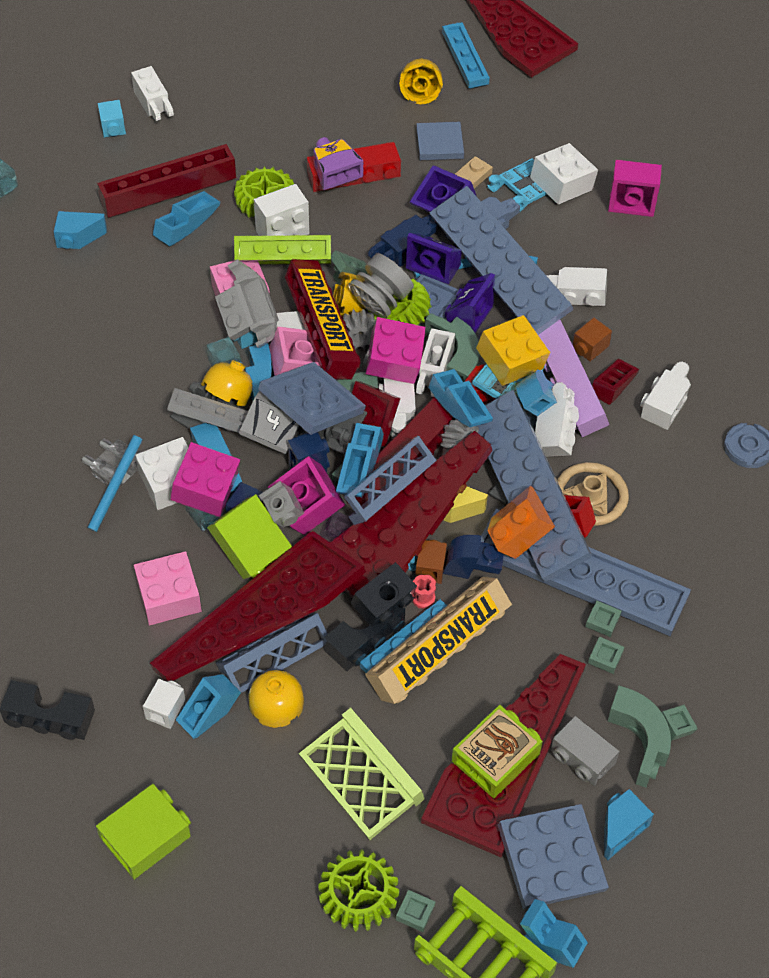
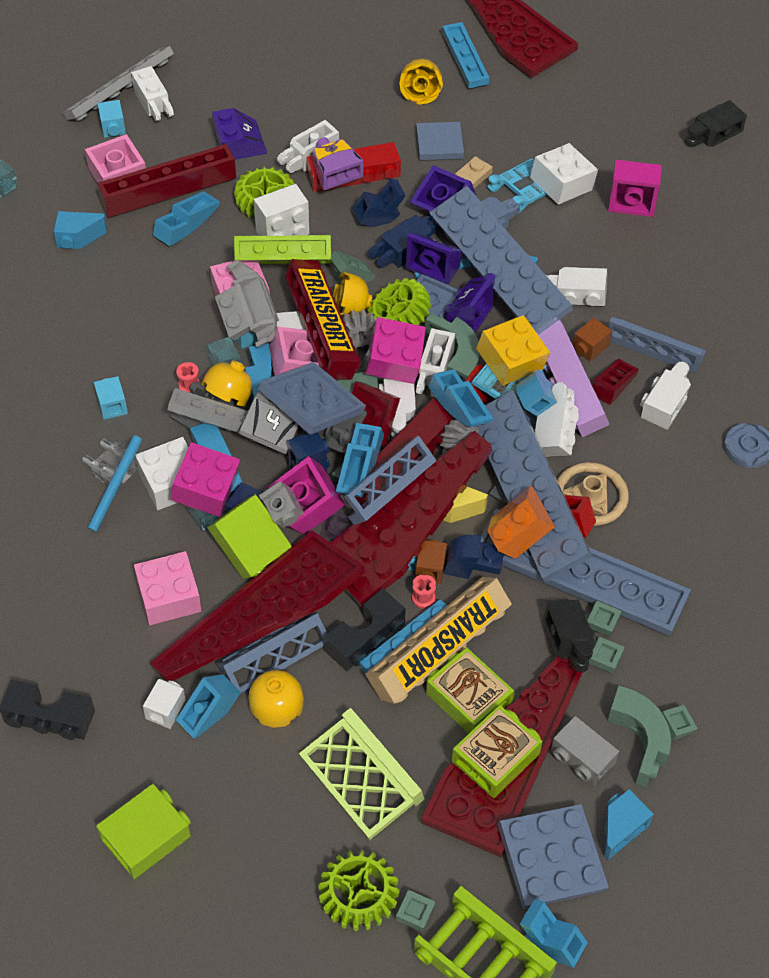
light grey wheel [348,253,414,319] -> none
black brick [351,562,417,627] -> none
none -> light grey plate [62,46,174,121]
none -> bright pink brick [85,134,146,183]
none -> medium azure brick [94,376,128,420]
none -> coral bush [176,362,199,393]
none -> dark purple slope [212,108,267,160]
none -> white hinge [277,120,339,173]
none -> dark blue brick [352,178,406,227]
none -> brick [426,647,514,734]
none -> pearl dark grey hinge [543,600,596,673]
none -> sand blue fence [608,317,706,373]
none -> pearl dark grey hinge [685,100,747,147]

